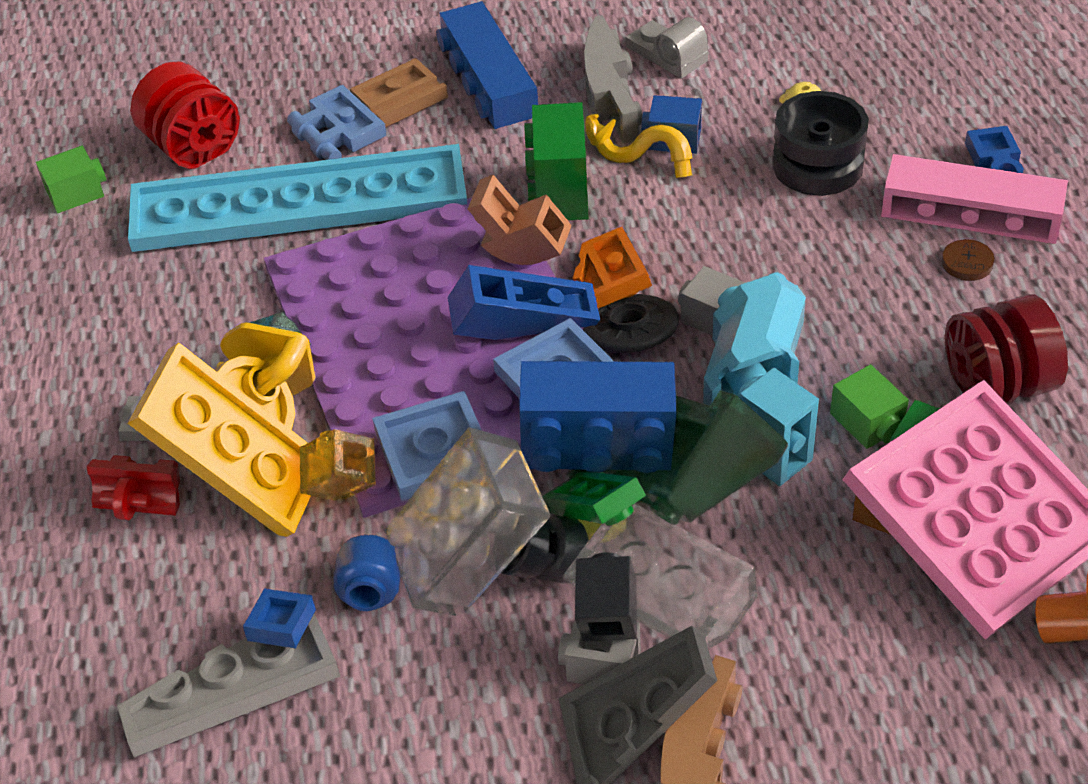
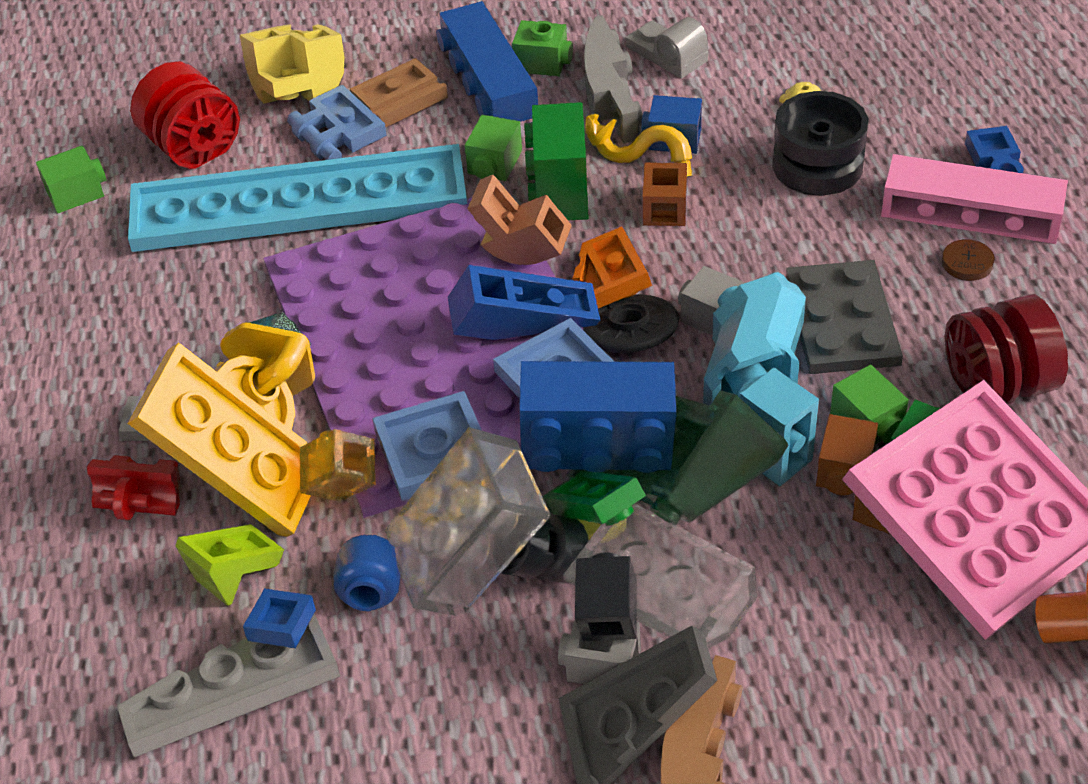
none -> lime slope [175,524,284,606]
none -> light yellow brick [240,24,345,104]
none -> bright green brick [465,115,522,181]
none -> bright green brick [512,20,573,77]
none -> dark orange brick [643,162,687,226]
none -> dark grey plate [786,260,903,374]
none -> dark orange brick [816,414,878,496]

